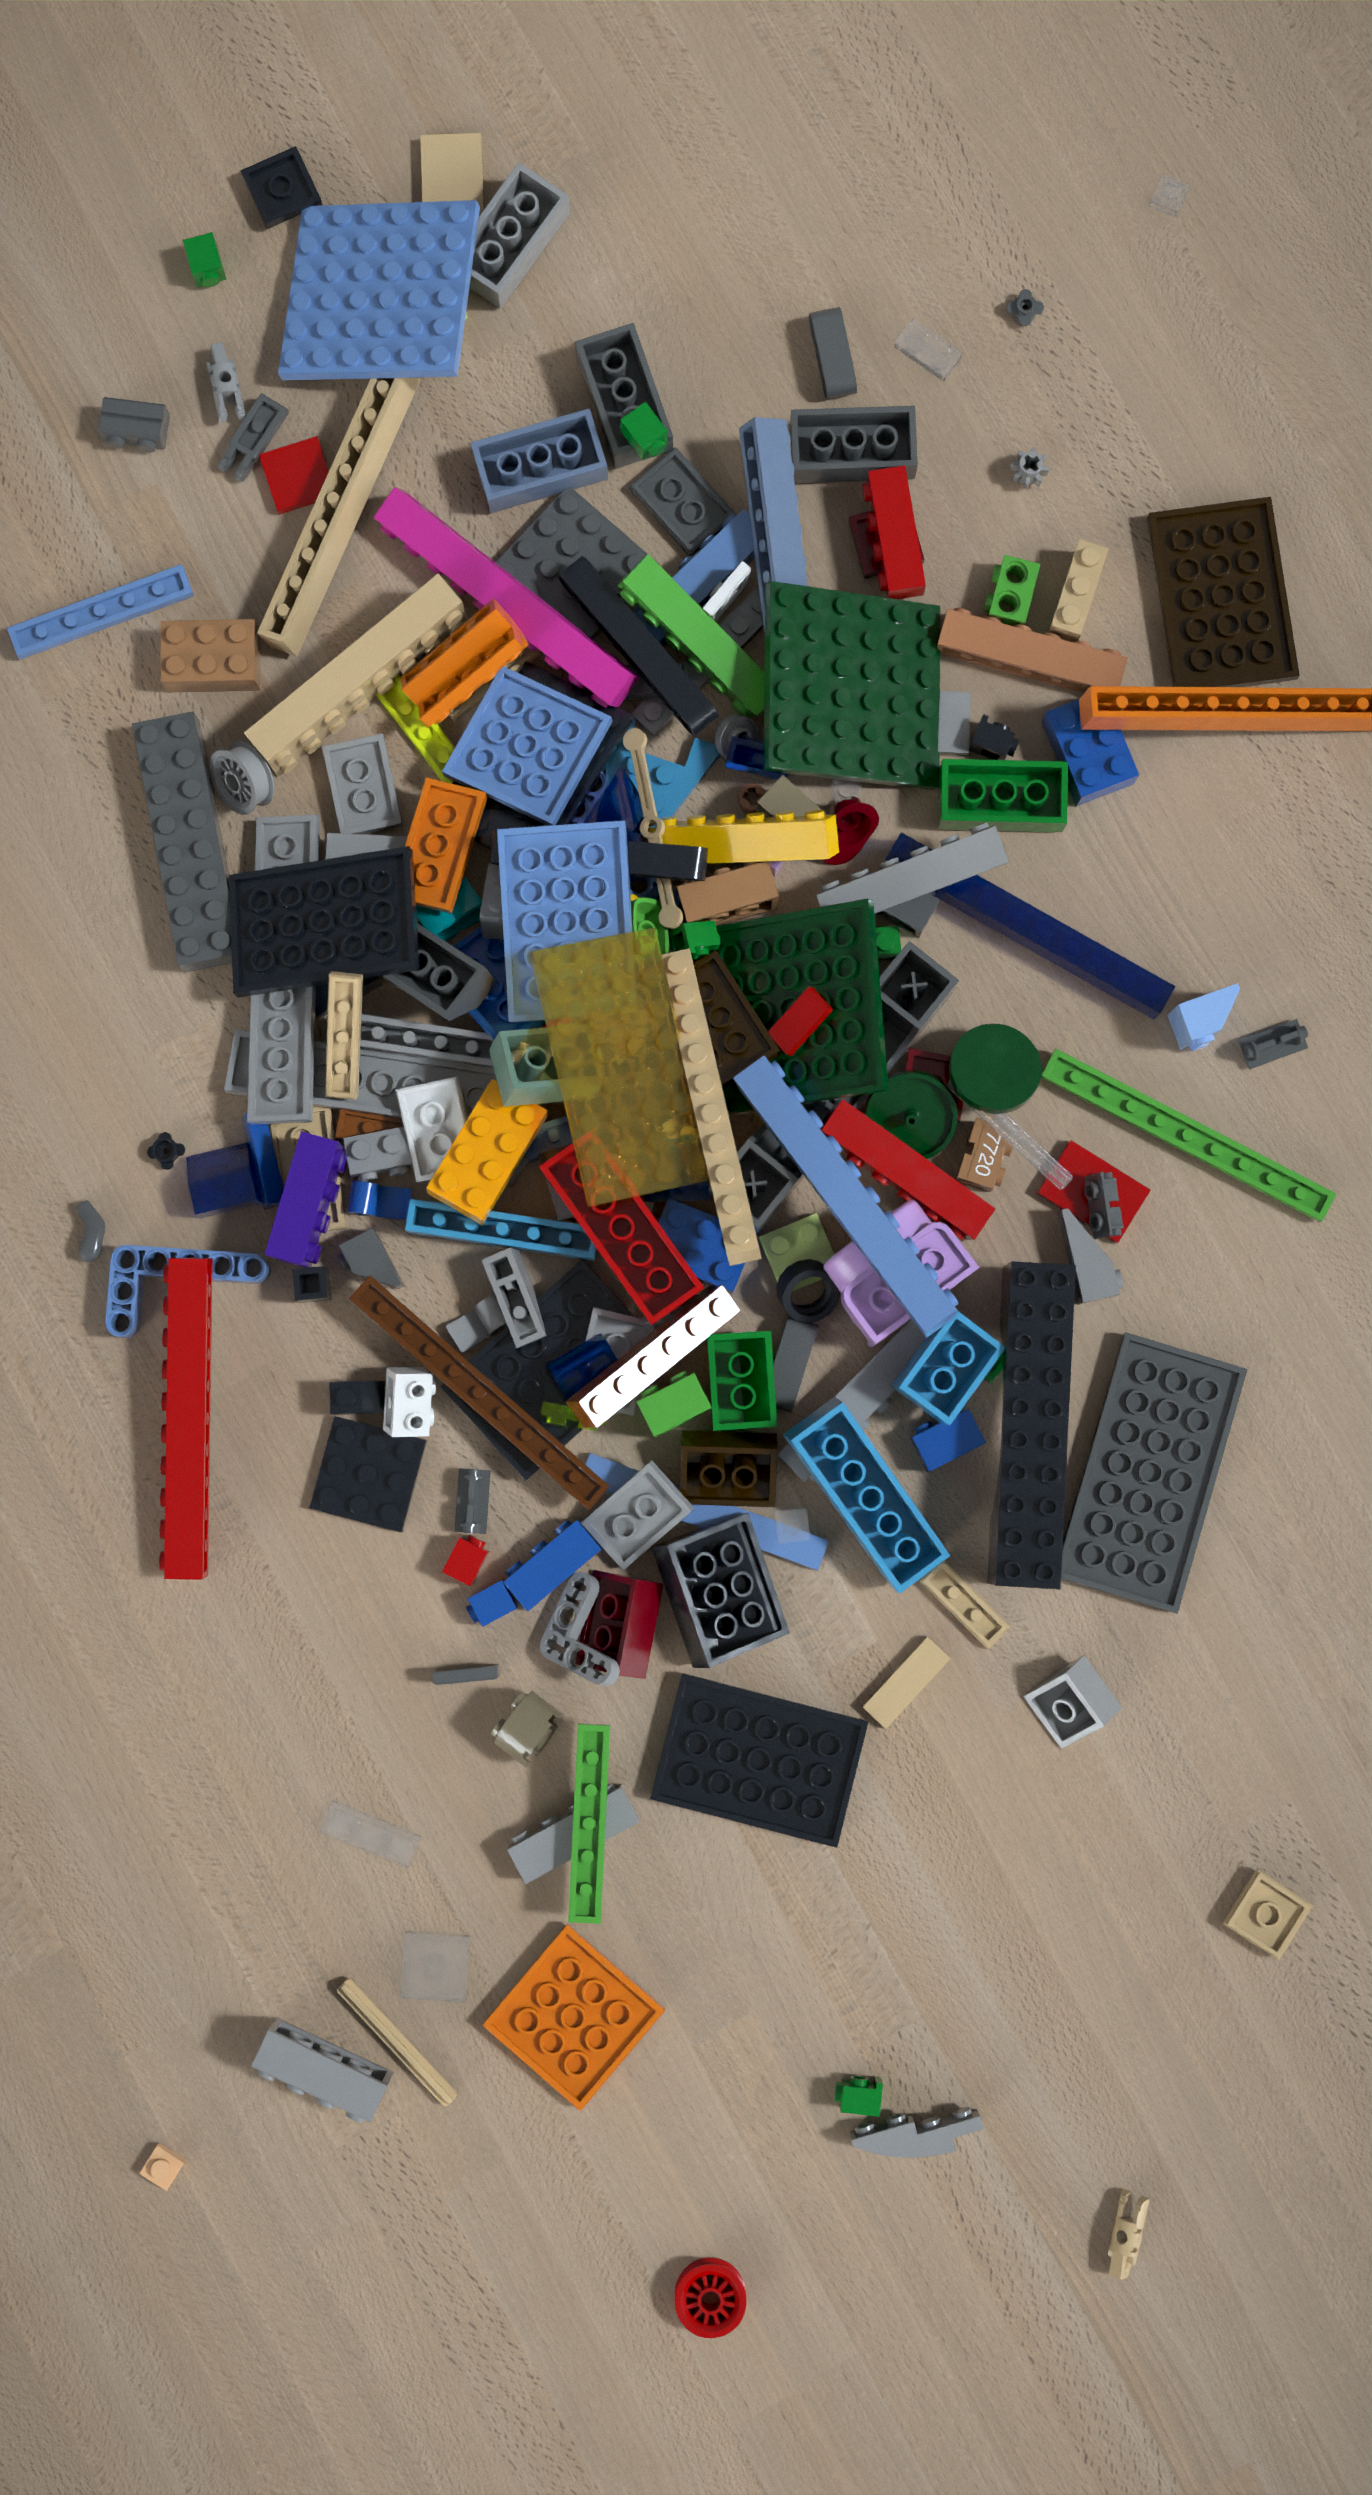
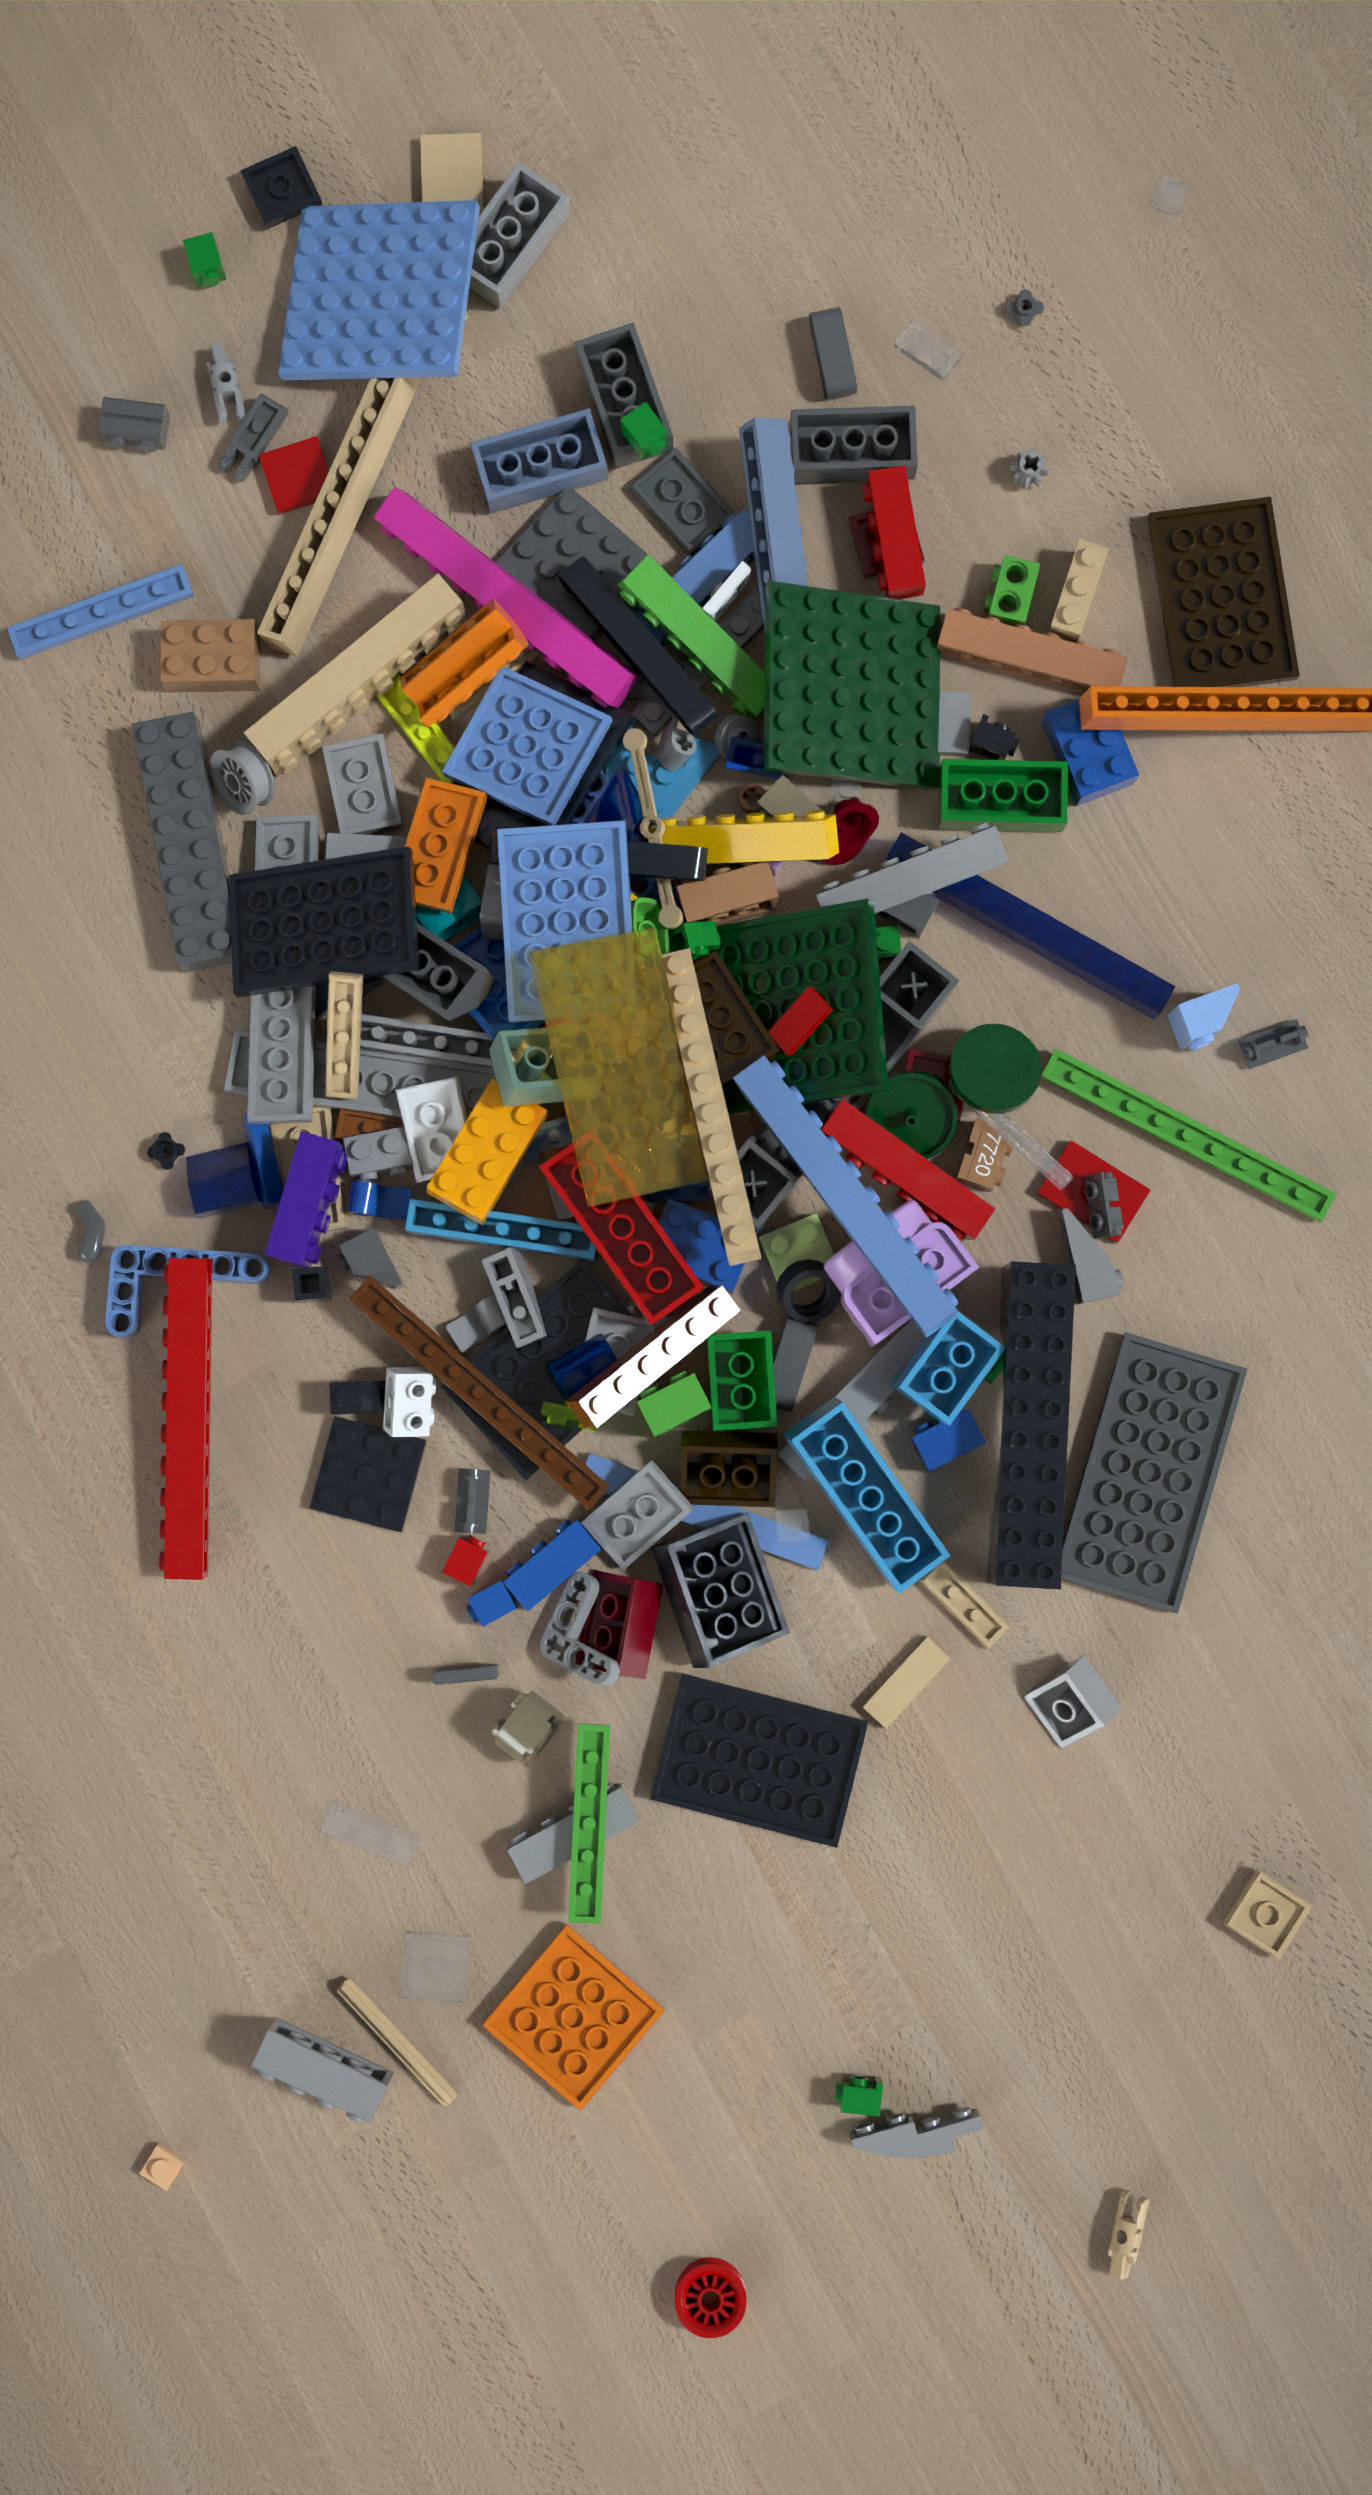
none -> light grey panel [658,716,697,771]

